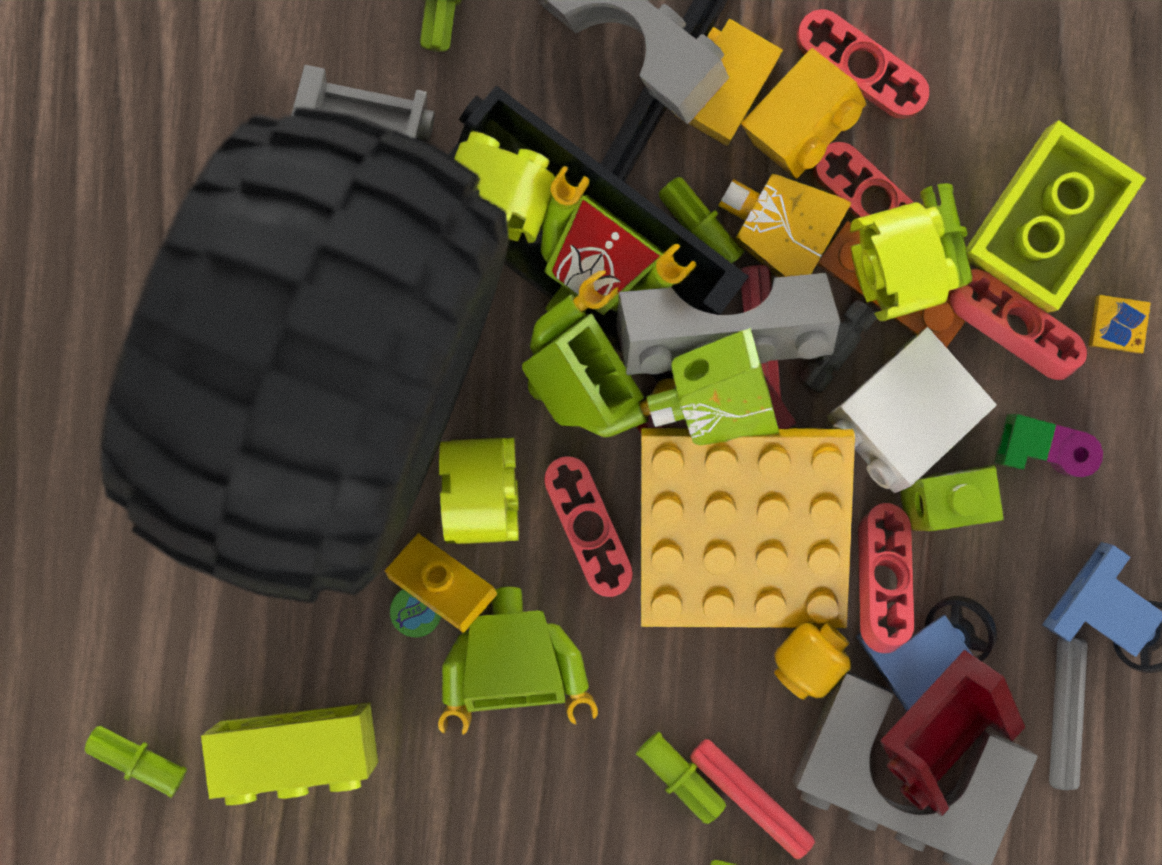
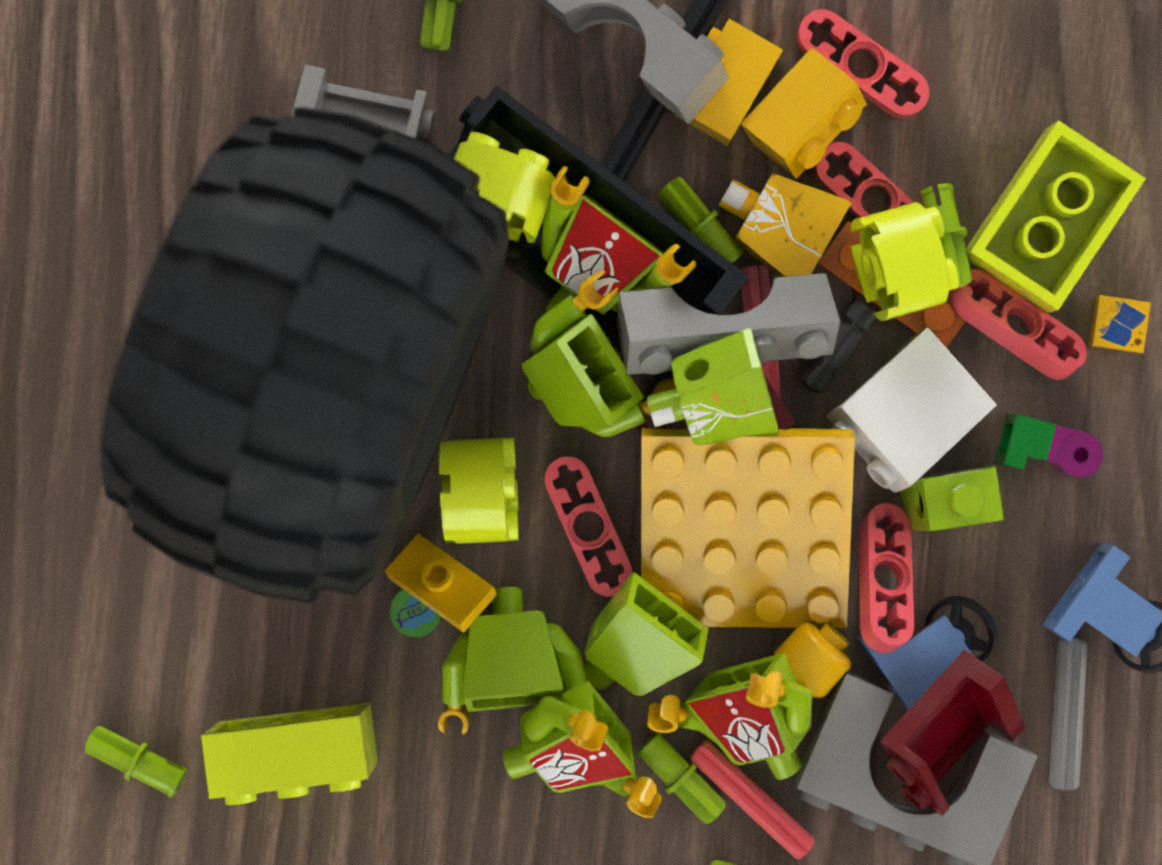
none -> torso [503,681,662,818]
none -> lime torso [584,572,709,696]
none -> torso [647,653,812,780]

